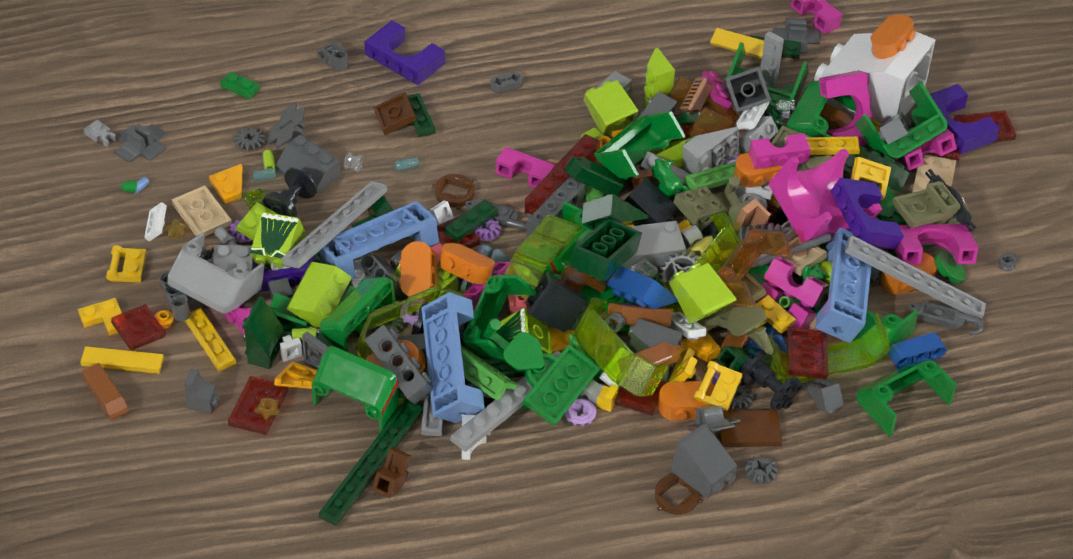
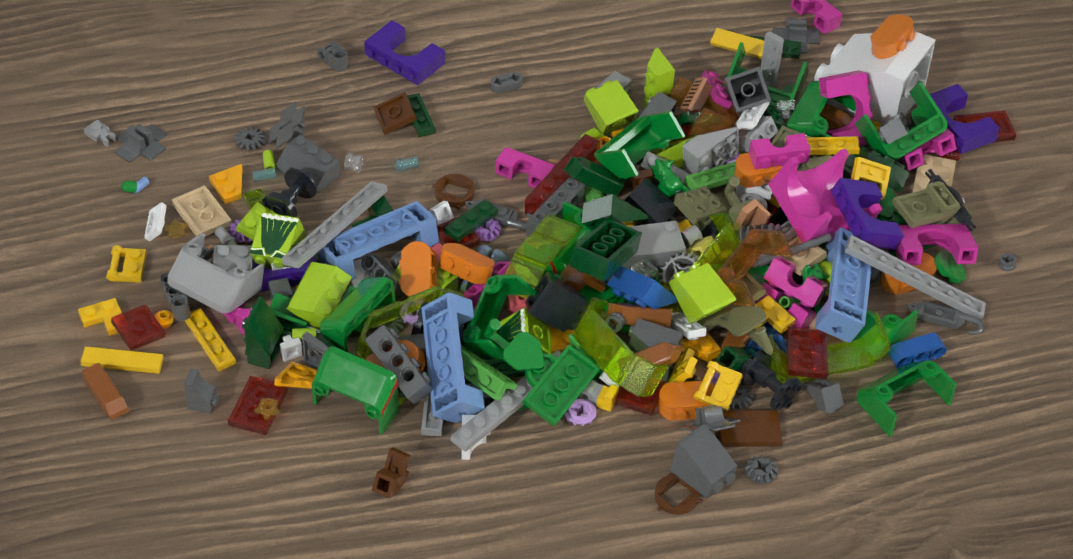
green plate [220,72,260,100] -> none
dark green plate [318,399,423,526] -> none

